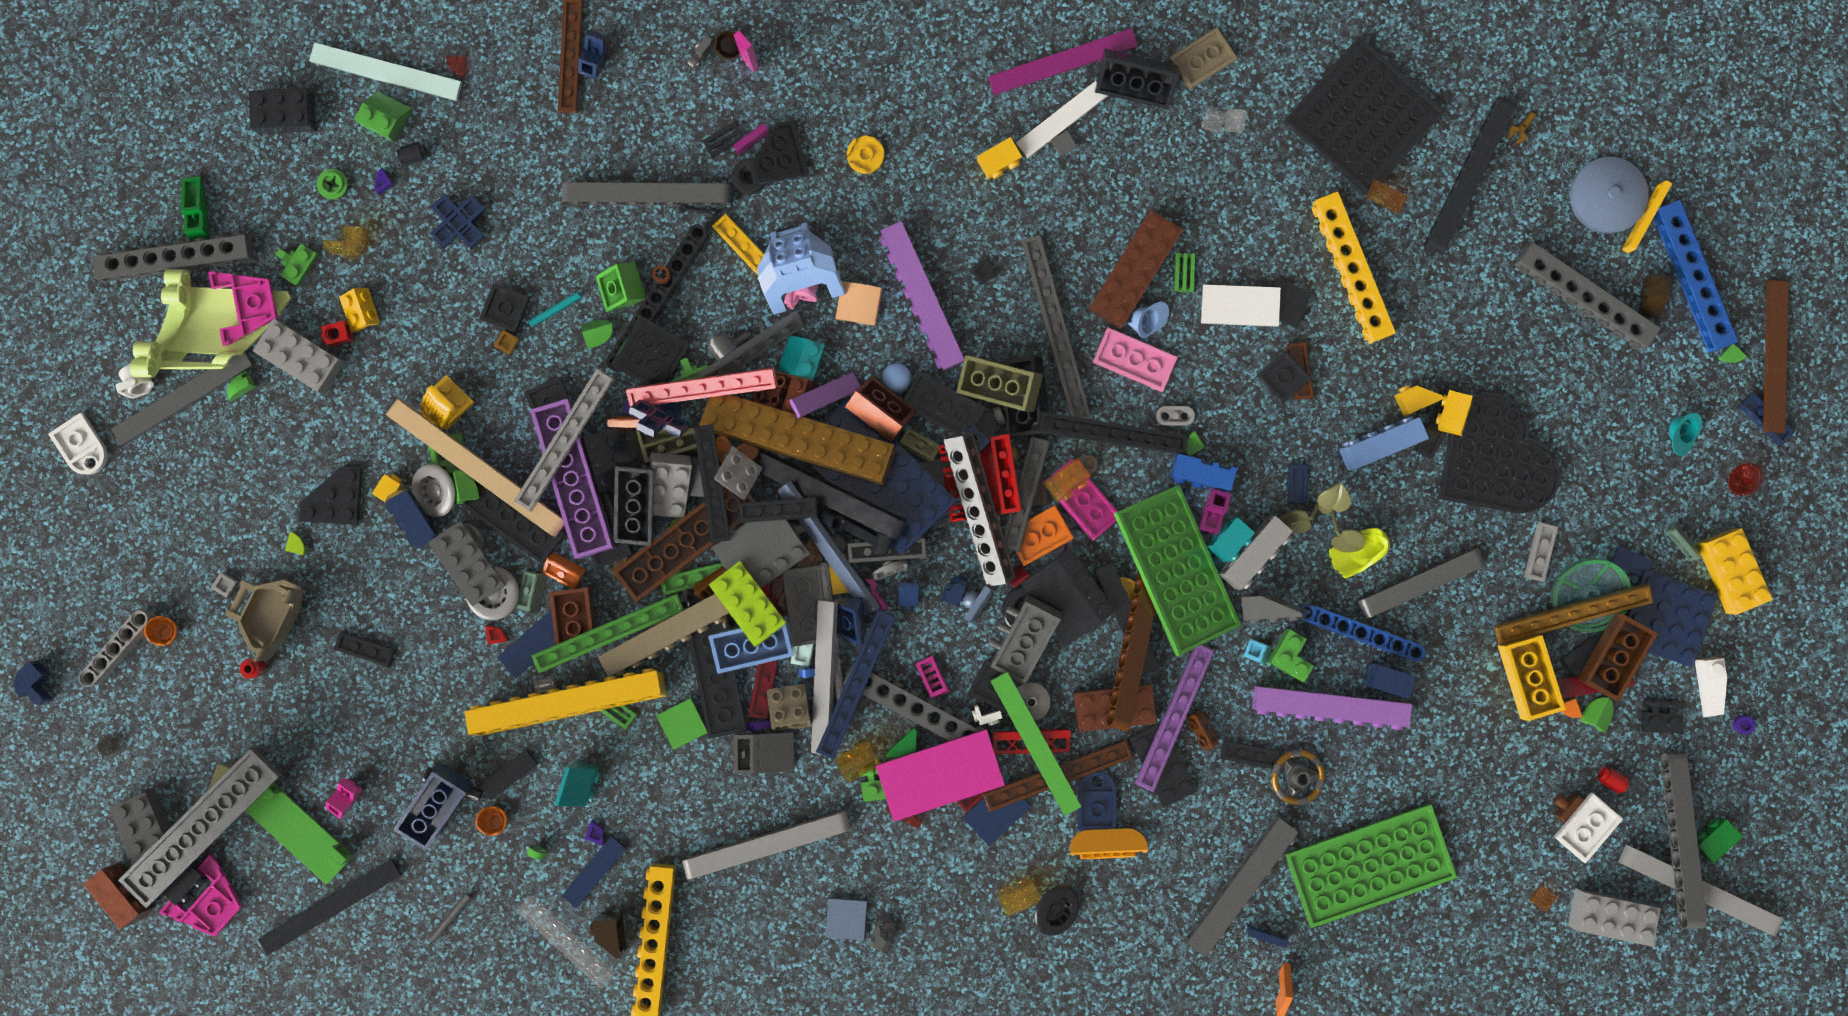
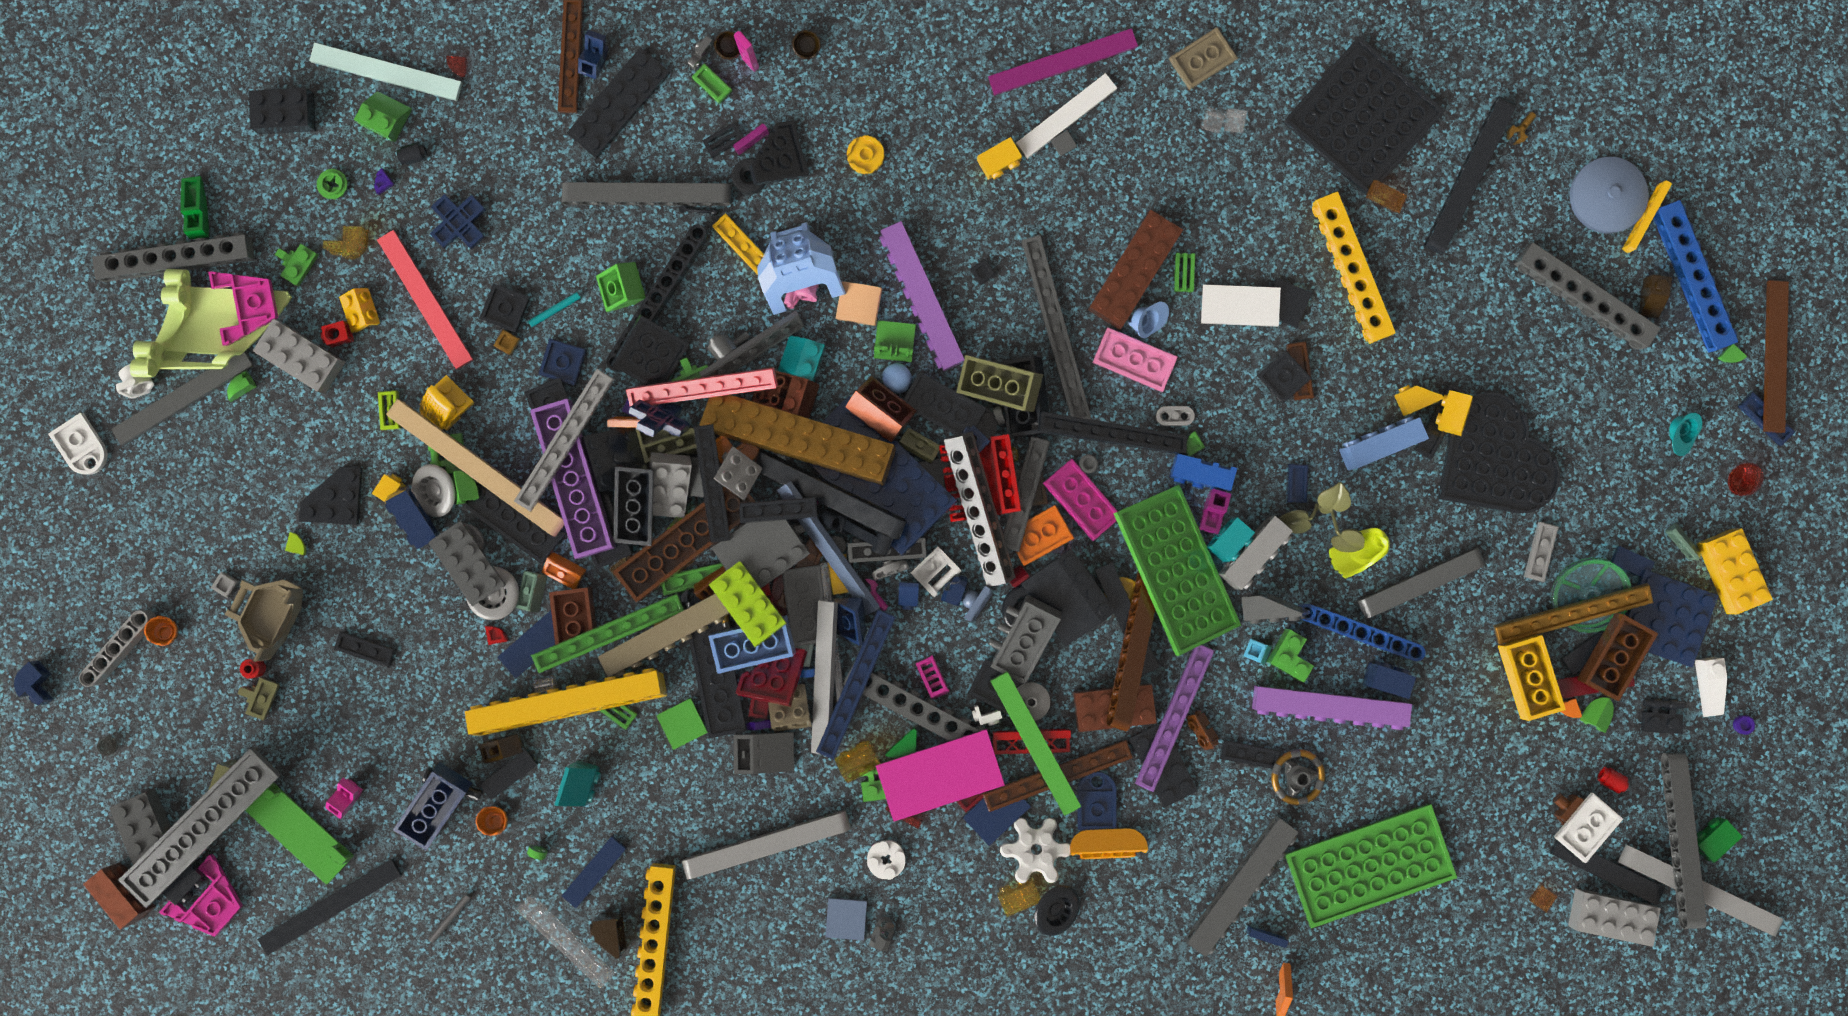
bright green brick [581,320,613,349] -> none
dark purple tile [585,820,605,846] -> none
reddish brown bush [652,265,671,284] -> none
medium lavender tile [789,372,860,418] -> none
clear yellow brick [1044,459,1091,501] -> none
black slope [1095,48,1179,109] -> none
none -> olive hinge [237,677,280,721]
none -> coral tile [377,230,473,370]
none -> lime tile [378,390,401,431]
none -> dark brown slope [478,734,523,764]
none -> dark blue tile [538,338,587,386]
none -> black plate [567,47,670,159]
none -> bright green tile [692,63,732,105]
none -> dark red plate [736,648,807,707]
none -> dark brown hair [792,30,821,60]
none -> white plate [867,839,905,880]
none -> bright green hinge [874,320,916,362]
none -> white plate [911,547,962,598]
none -> white plate [1000,818,1071,883]
none -> black tile [1550,839,1665,905]

